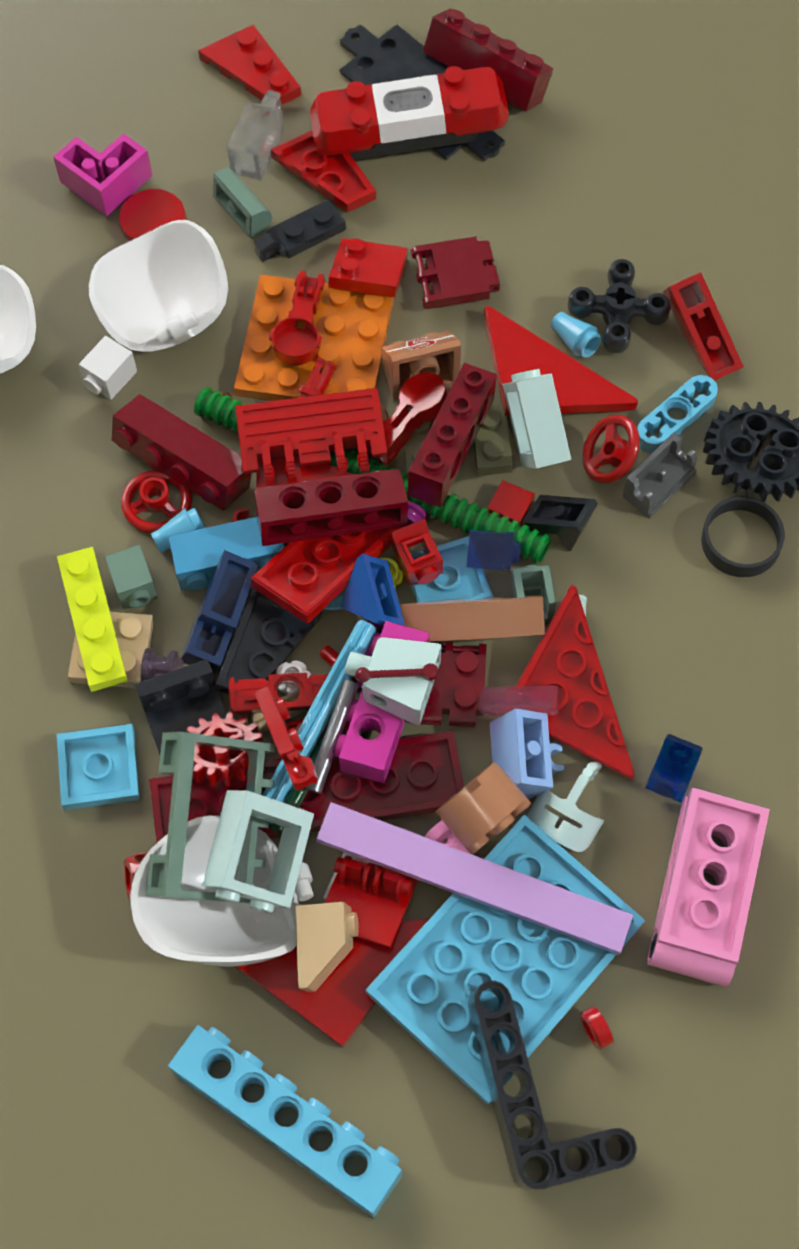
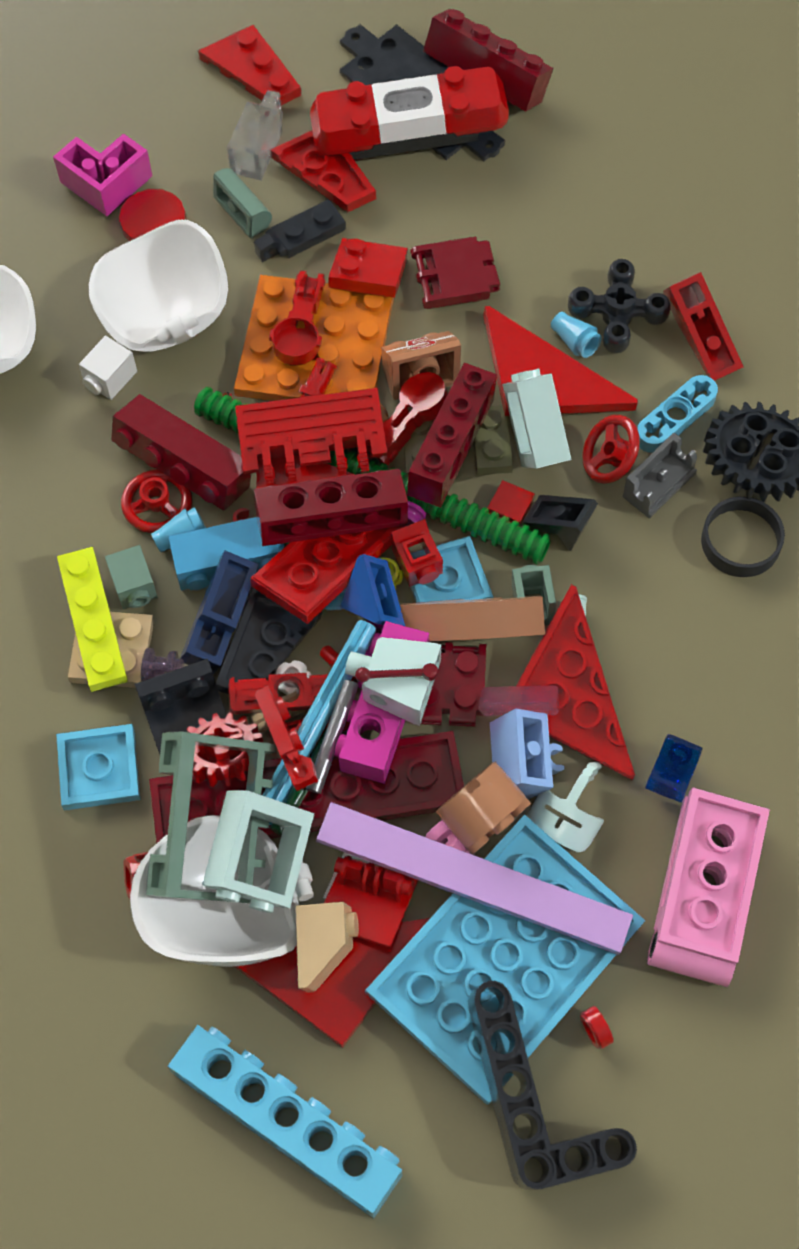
clear blue bracket [466,530,521,572] -> none

